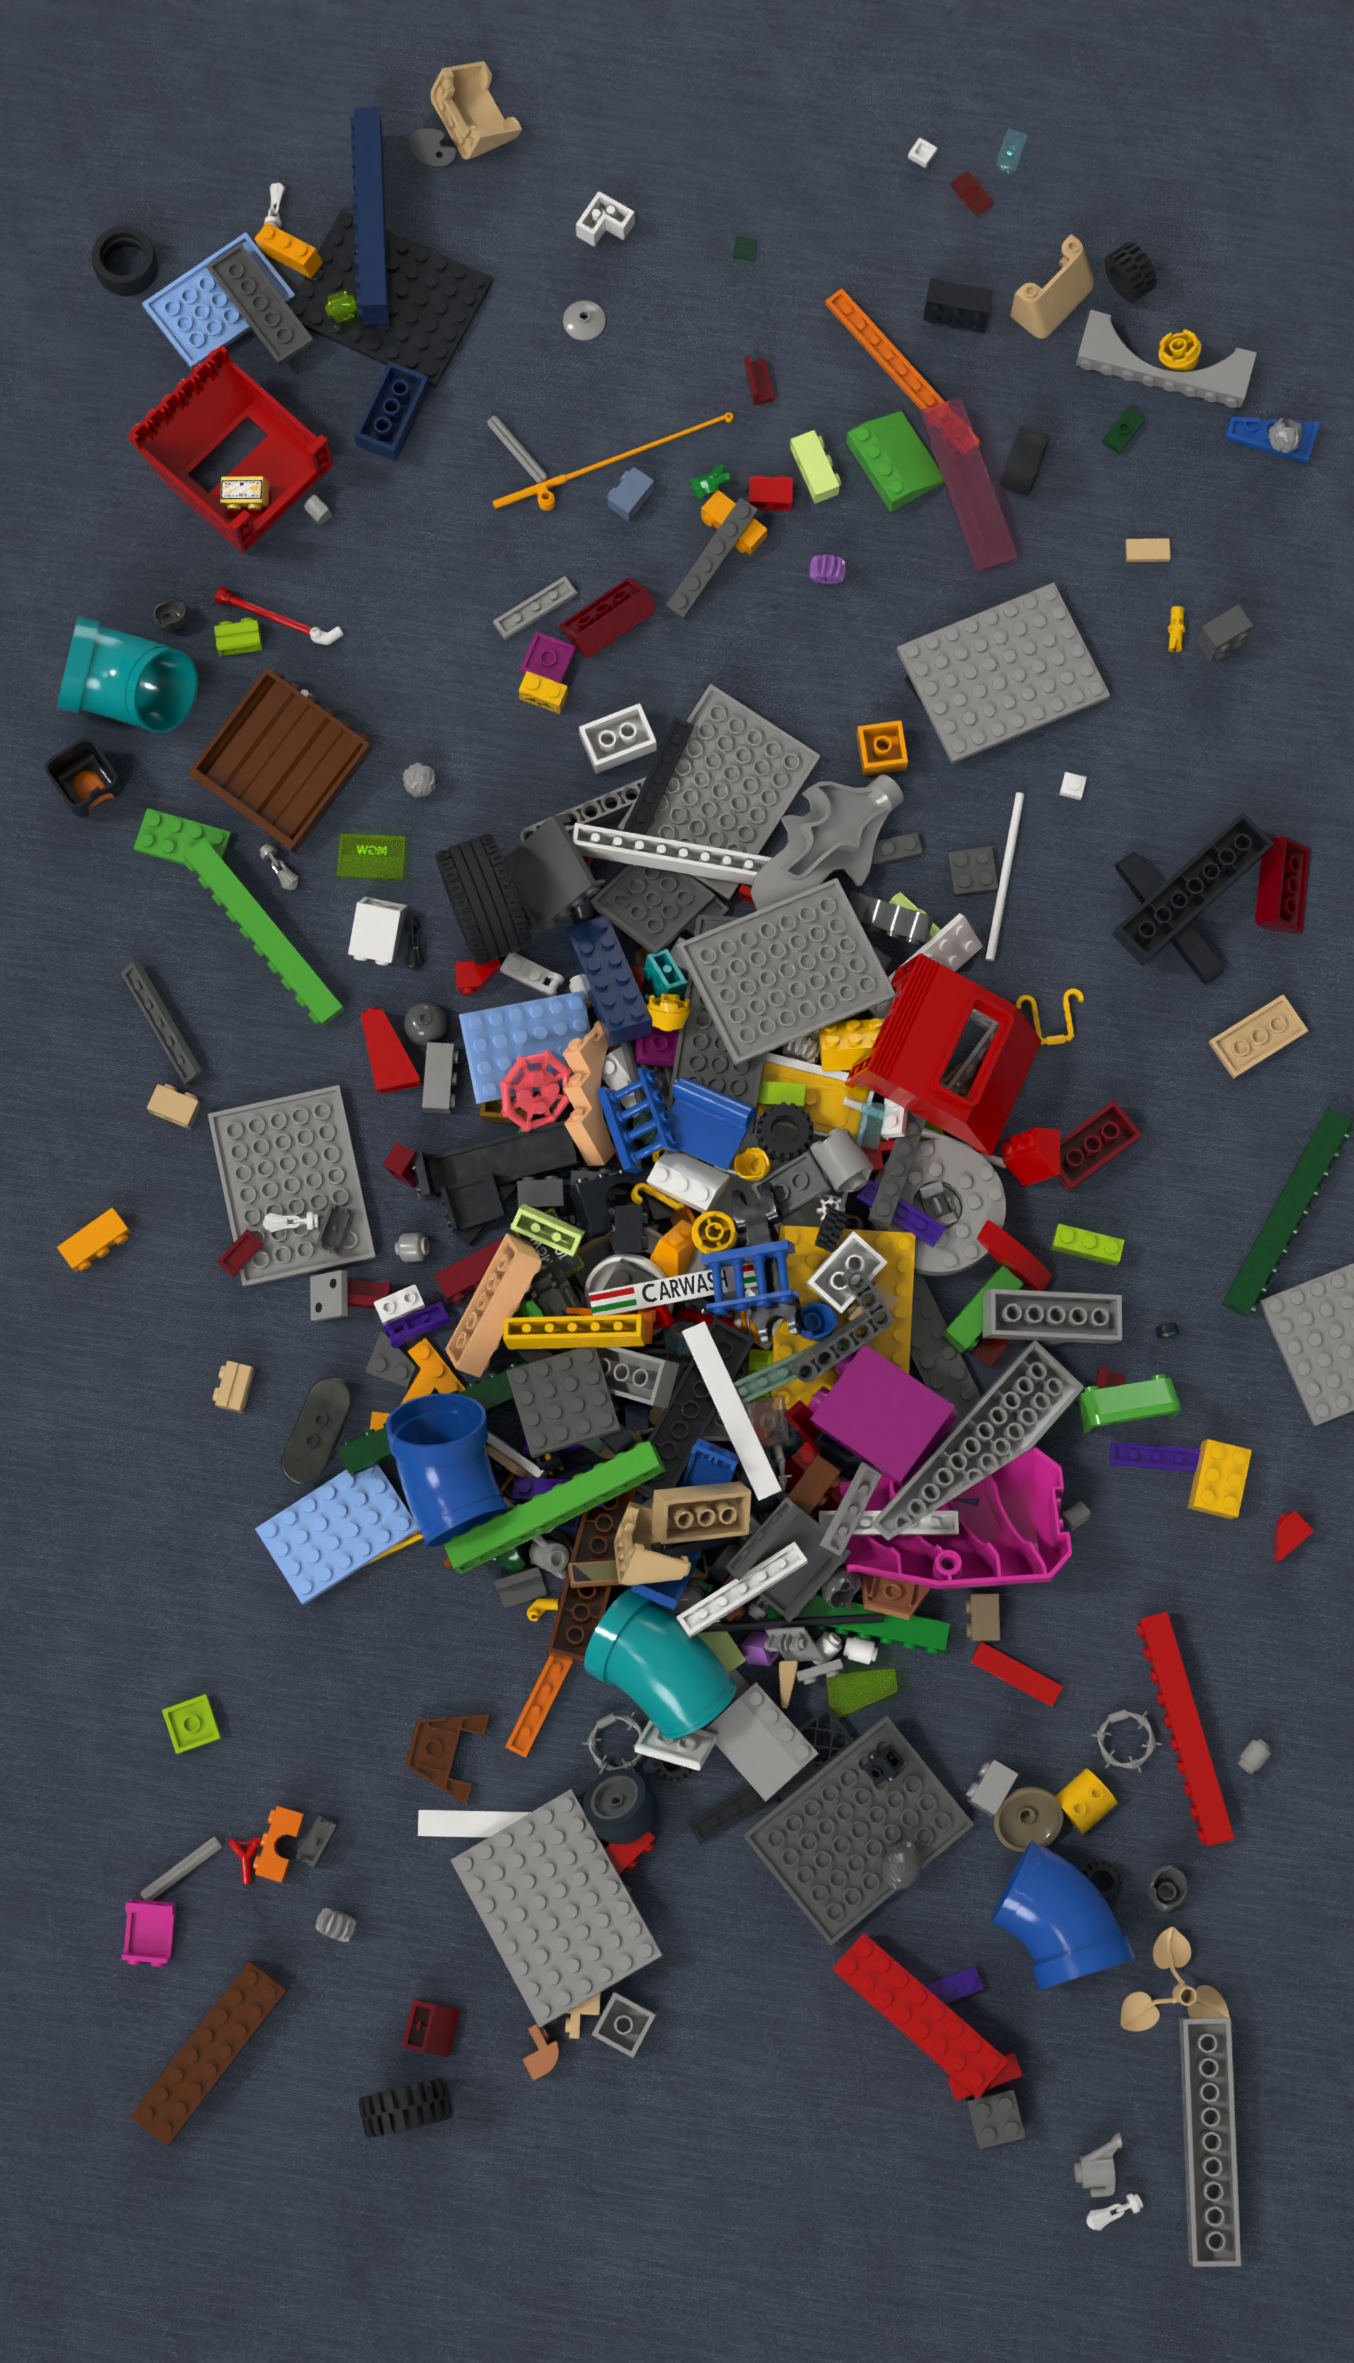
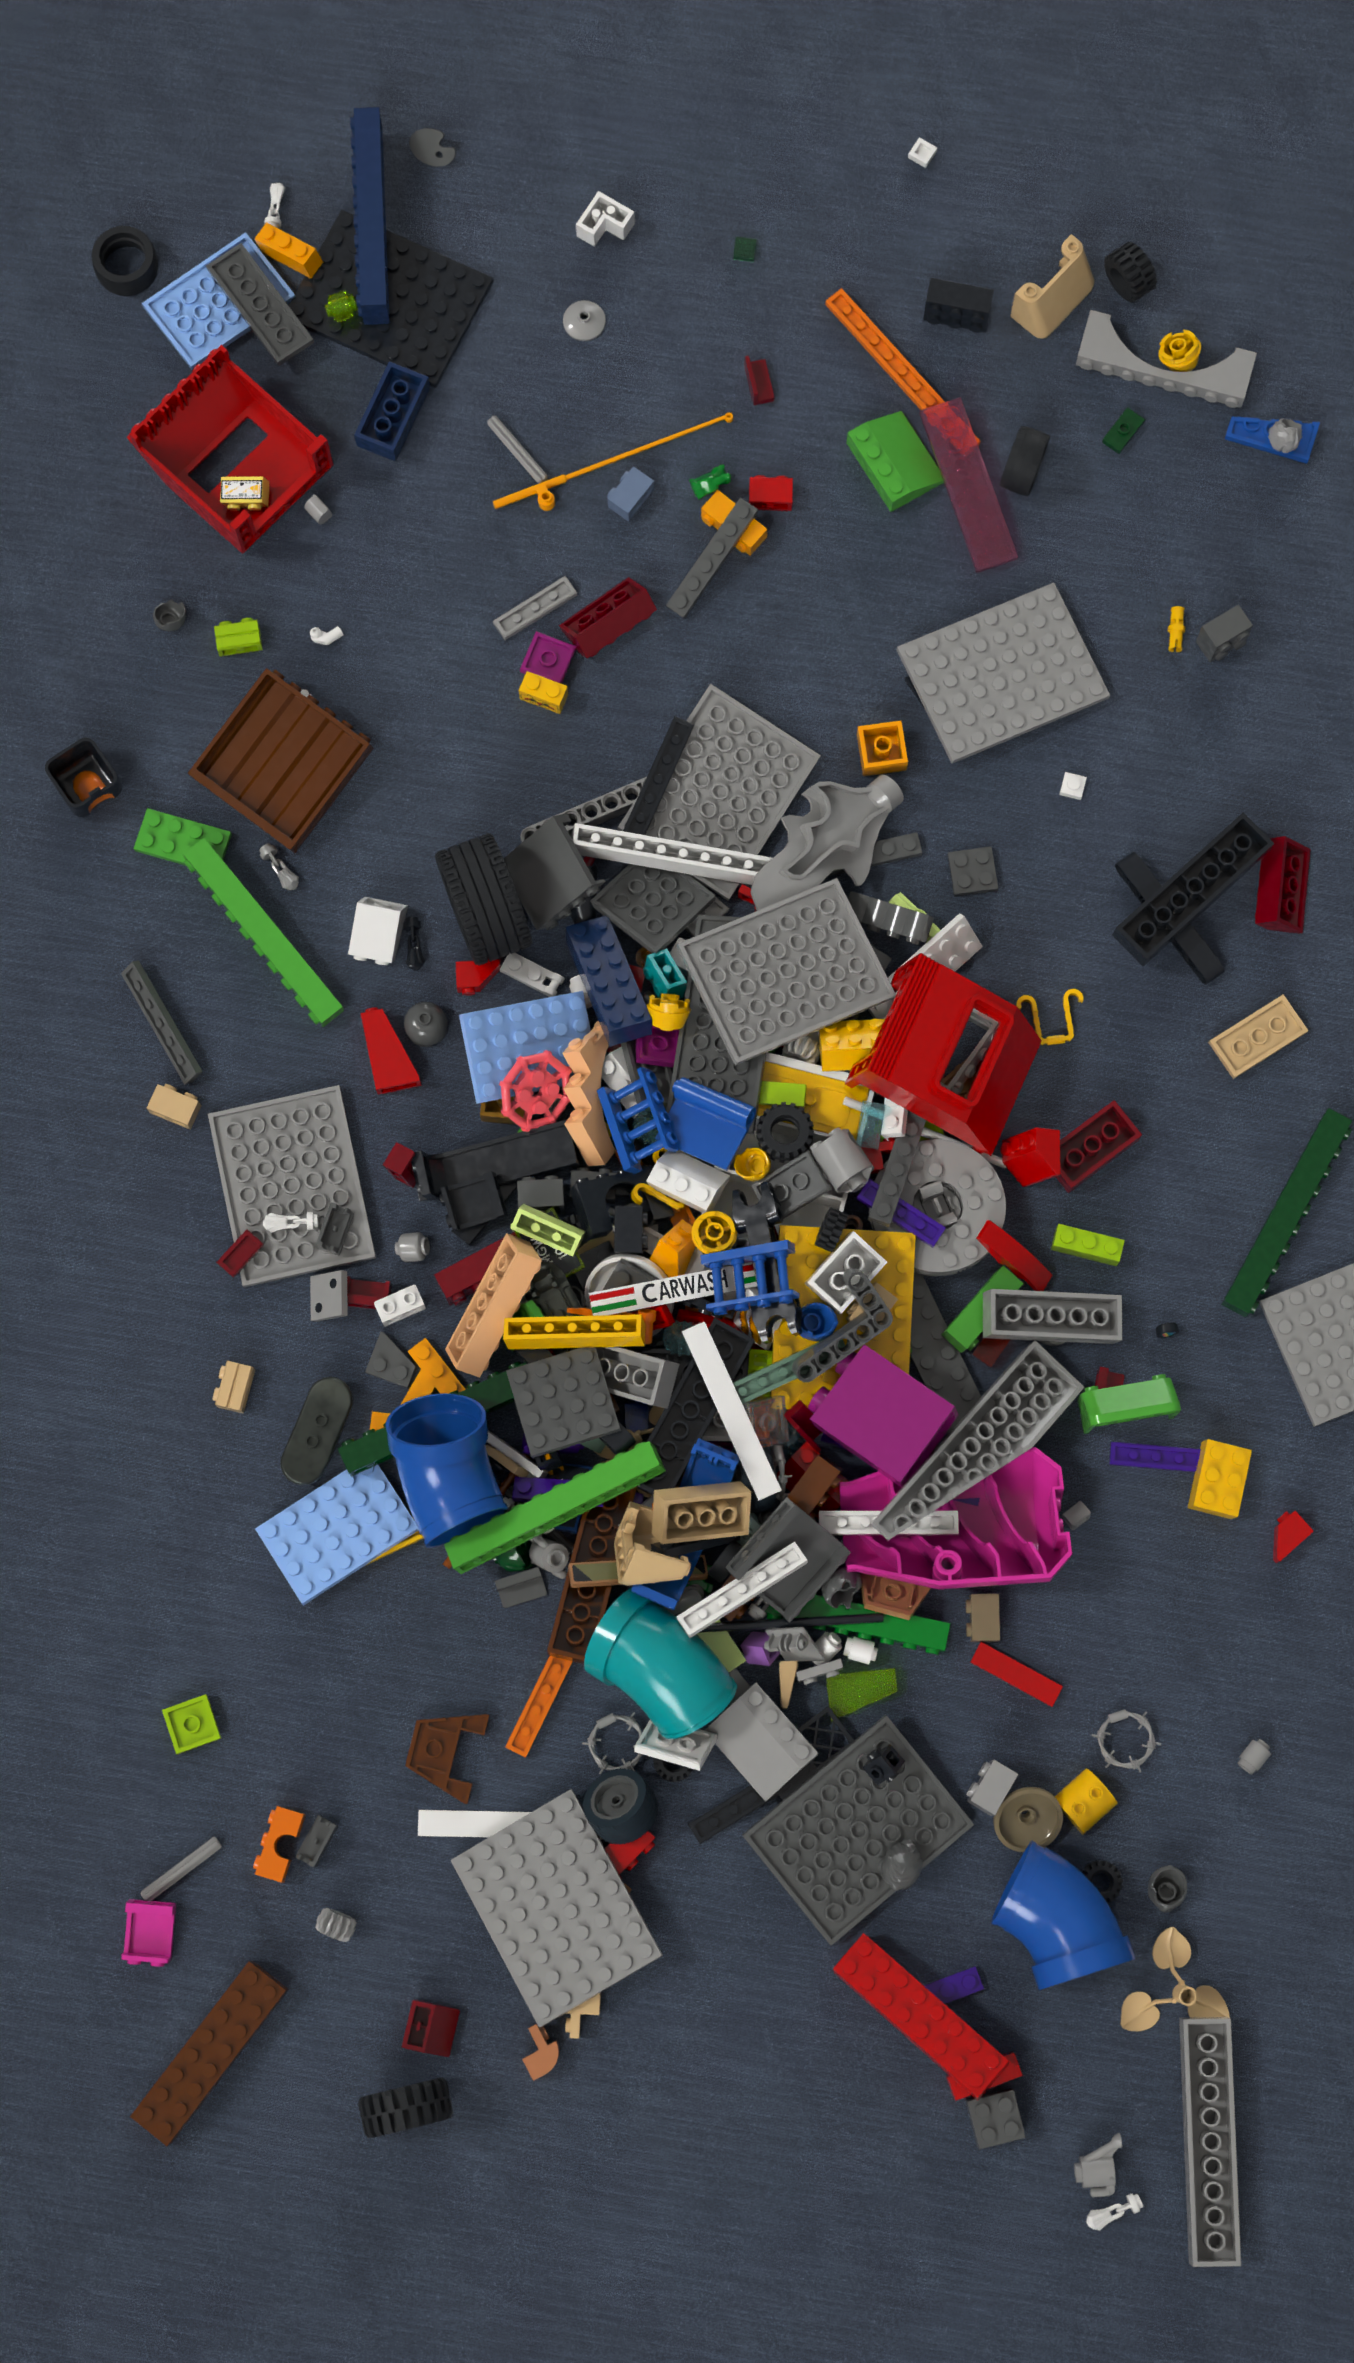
teal cylinder [57,616,198,733] -> none
light orange brick [57,1208,131,1272] -> none
red piece [215,586,312,635] -> none
red piece [228,1837,261,1885] -> none
clear neon green tile [337,833,406,881] -> none
dark purple plate [384,1301,450,1348] -> none
light grey piece [403,762,436,798] -> none
light grey brick [422,1042,459,1114] -> none
tan windscreen [431,61,522,160] -> none
yellow arm [527,1598,558,1622] -> none
white brick [579,703,657,774] -> none
light grey brick [592,1991,656,2058] -> none
yellowish green brick [790,430,841,503] -> none
medium lavender gear [809,554,846,585] -> none
white gear [817,1196,845,1222] -> none
light grey tile [820,1462,883,1556] -> none
clear red plate [951,171,994,217] -> none
white piece [985,792,1025,962] -> none
clear light blue plate [995,128,1028,175] -> none
tan tile [1125,538,1170,562] -> none
red brick [1136,1612,1235,1847] -> none

